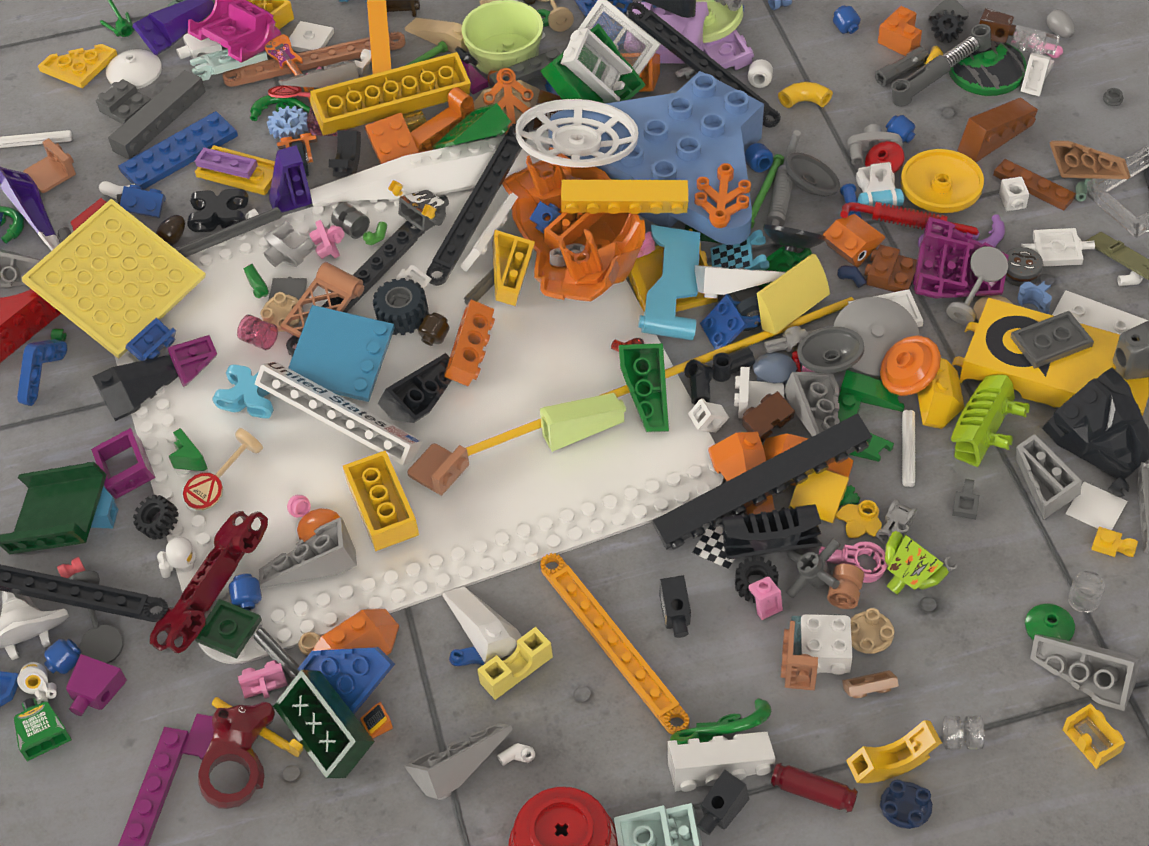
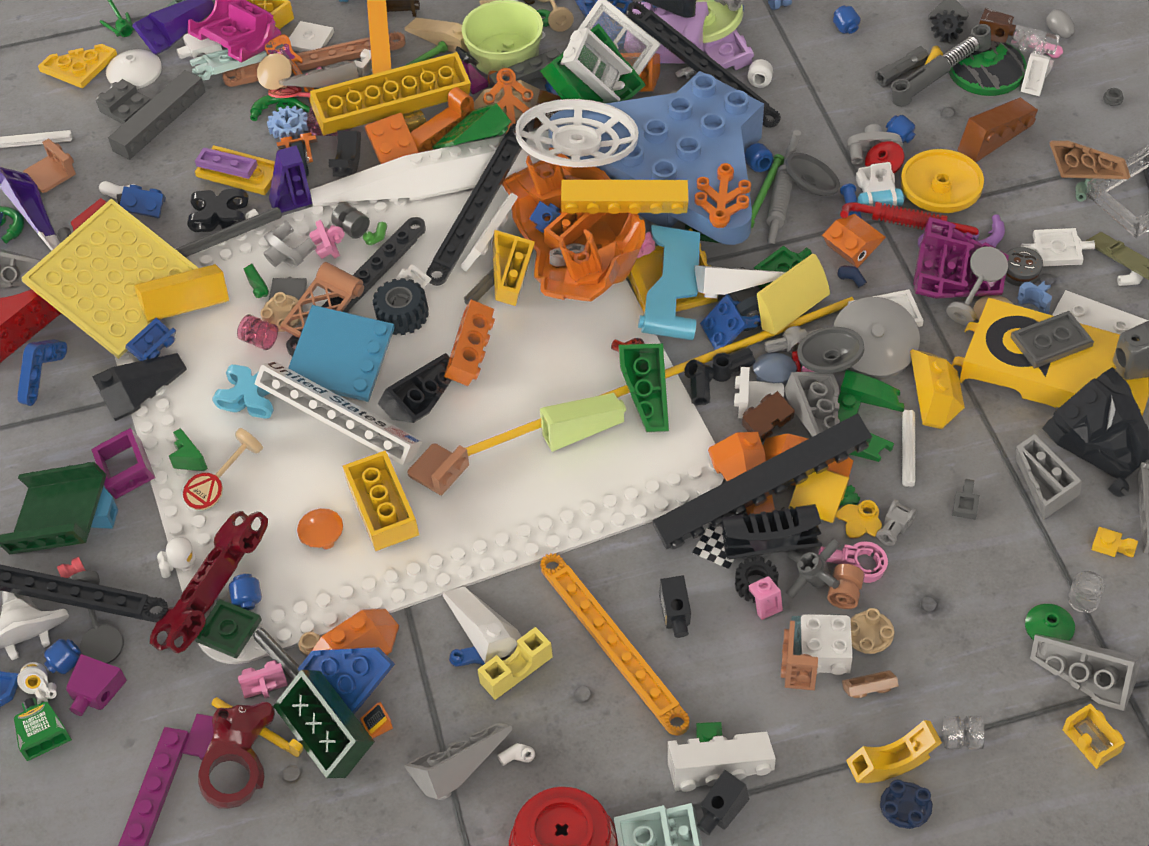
green hand [51,328,67,341] -> none
blue plate [118,111,238,190] -> none
black tyre [133,495,179,540] -> none
dark brown animal [156,215,185,246] -> none
magenta wing [168,335,217,387] -> none
light grey wedge [259,517,357,588] -> none
bright pink plate [287,495,311,518] -> none
torso [388,180,449,232] -> none
dark brown head [418,313,450,346] -> none
green plant [670,698,772,745] -> none
white brick [688,398,729,433] -> none
medium azure flag [710,230,769,270] -> none
black dish [763,224,826,253] -> none
dark red axle [771,763,858,813] -> none
yellow cylinder [778,82,833,108] -> none
dark orange plate [864,244,917,292] -> none
orange brick [878,6,922,56] -> none
orange piece [880,335,941,396] -> none
lime torso [885,521,957,595] -> none
lime piece [951,375,1030,467] -> none
dark orange plate [993,159,1076,211] -> none
white brick [999,177,1029,211] -> none
white piece [1066,482,1128,530] -> none
none -> yellow slope [134,264,229,323]
none -> tan dish [257,53,292,90]

